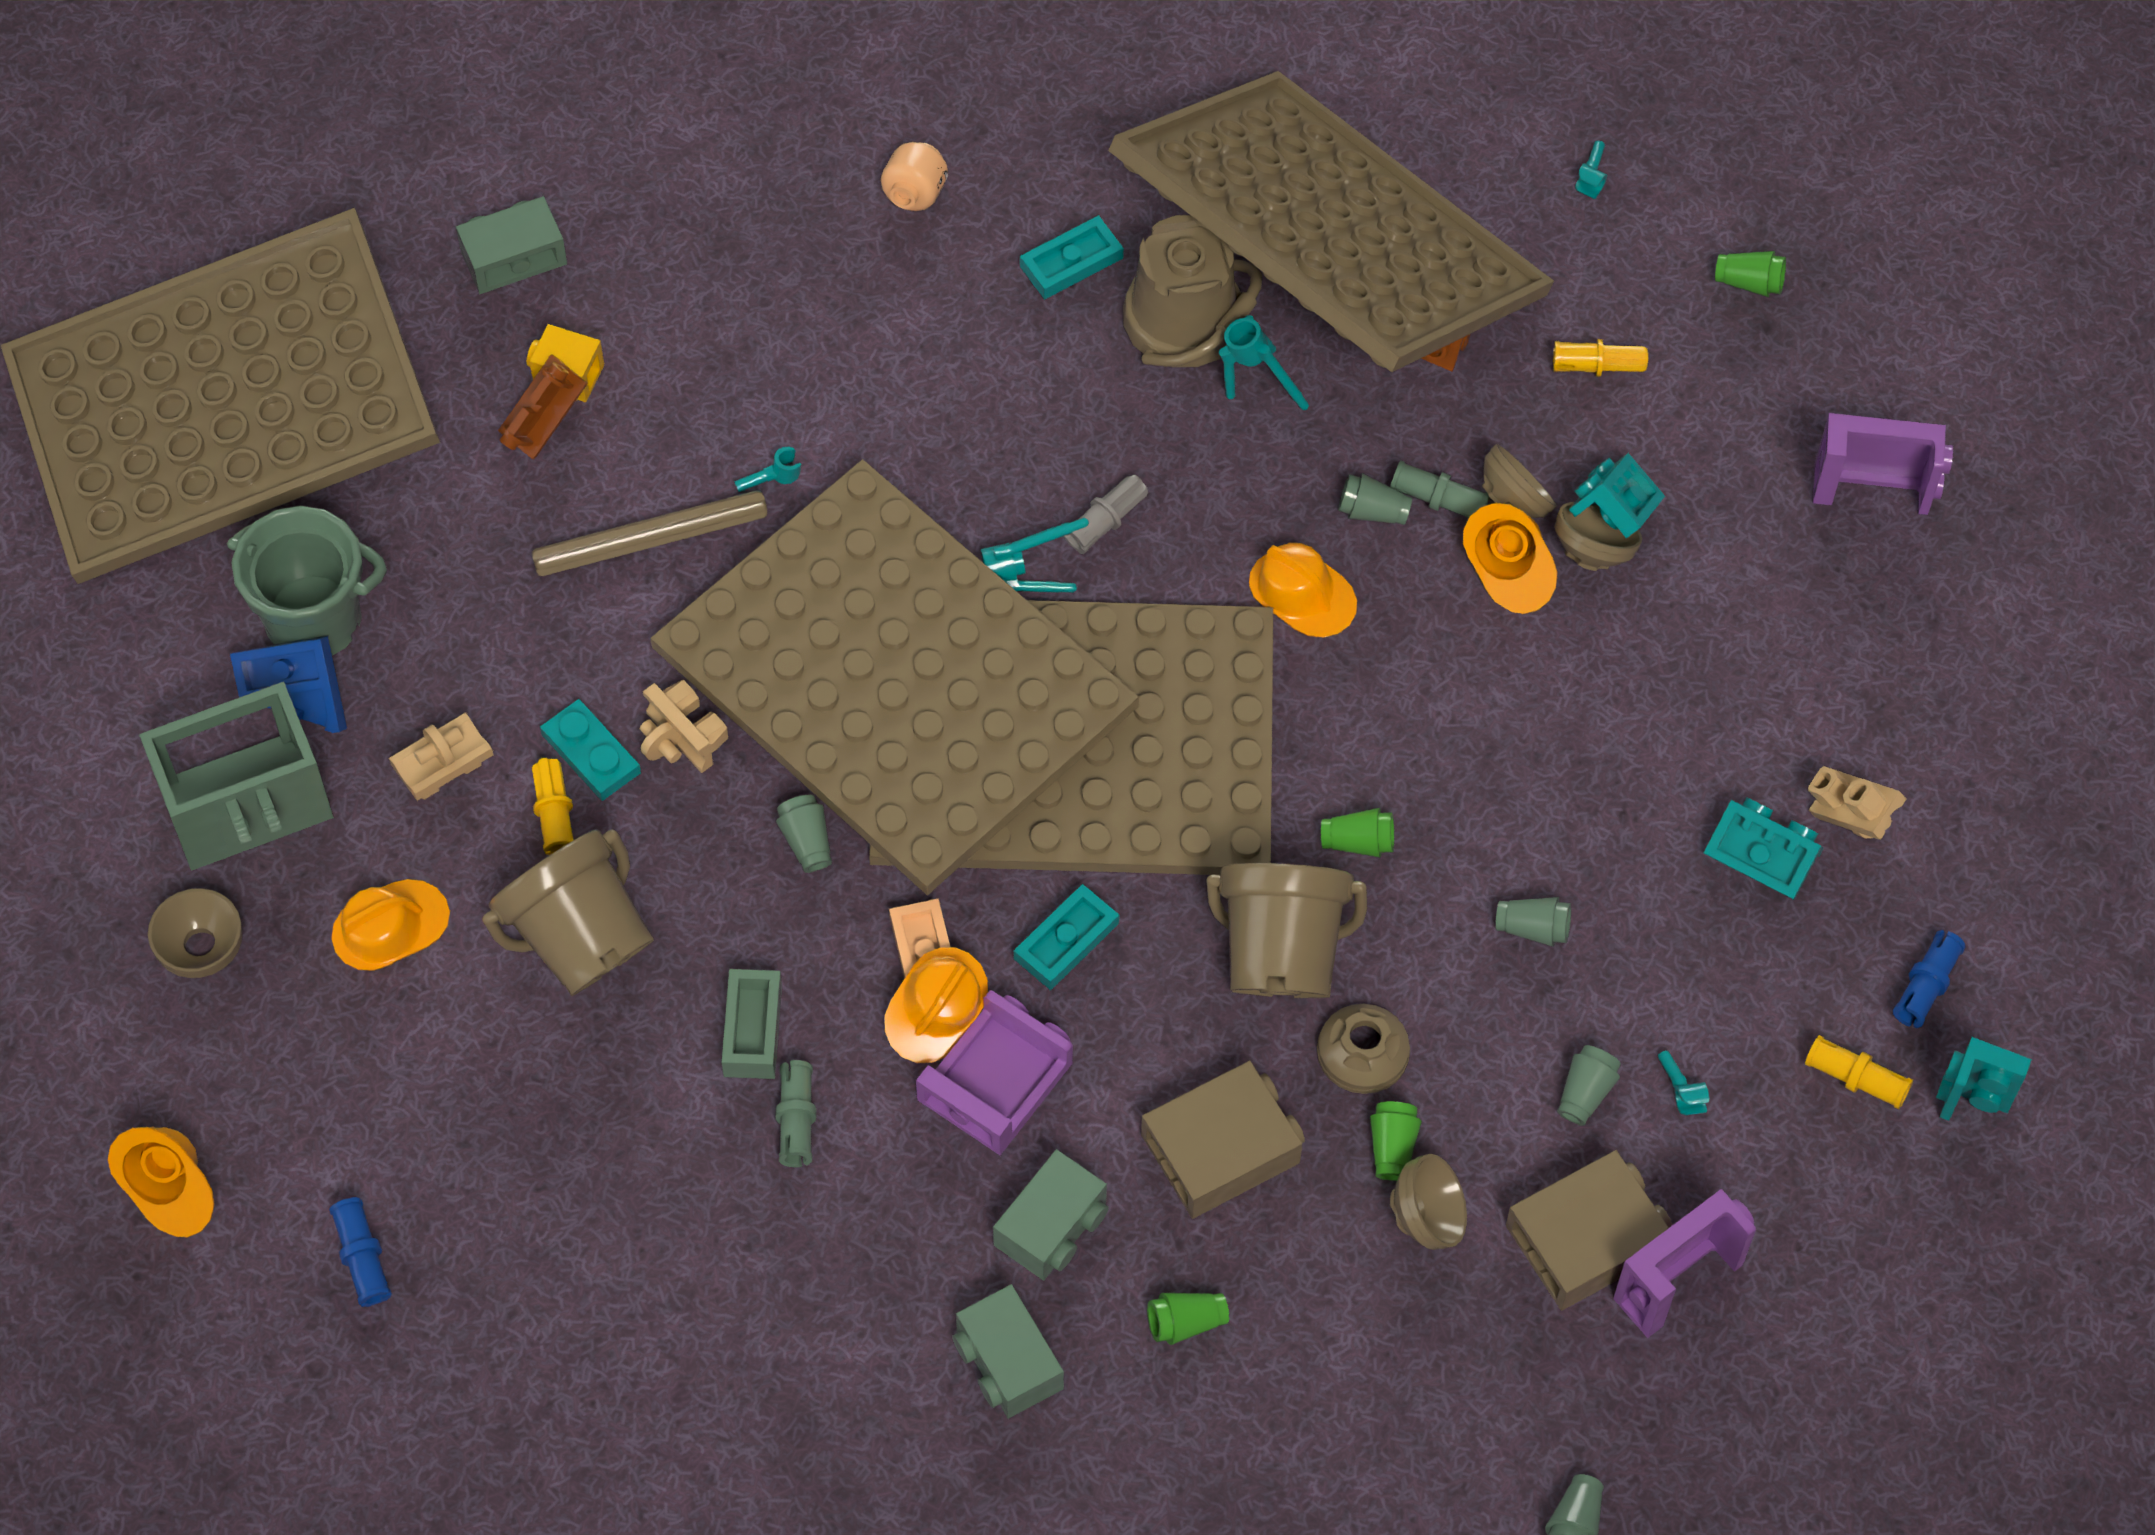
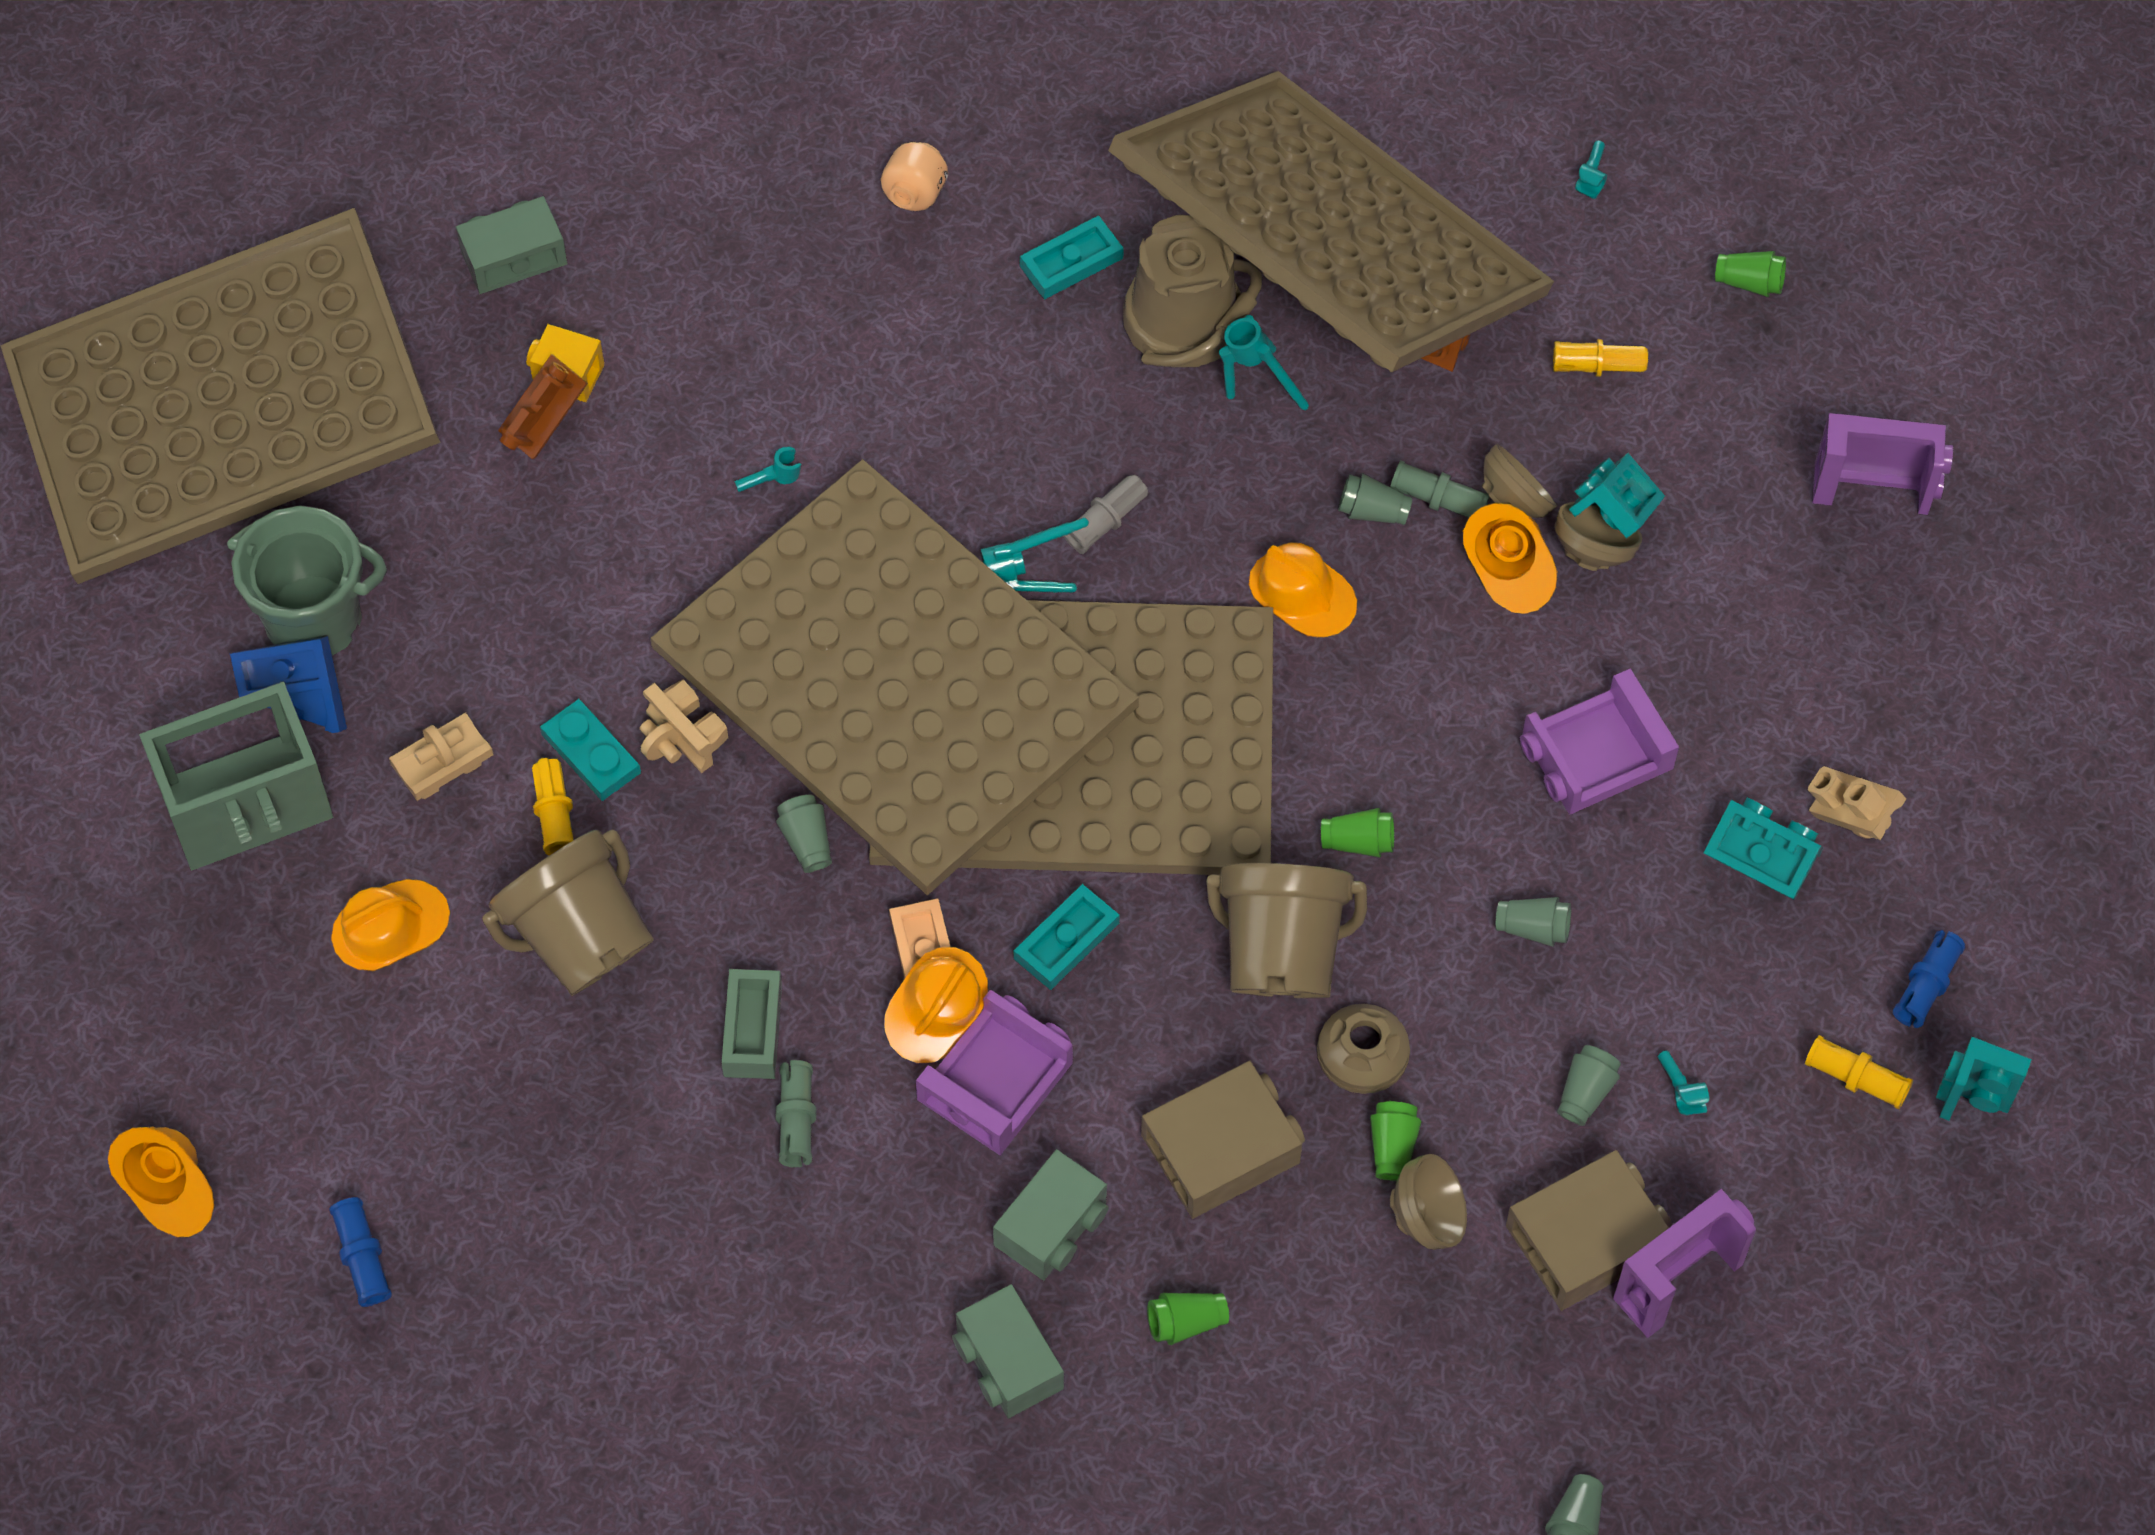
dark tan piece [148,888,242,978] -> none
dark tan axle [532,490,767,576] -> none
none -> medium lavender panel [1520,668,1679,815]

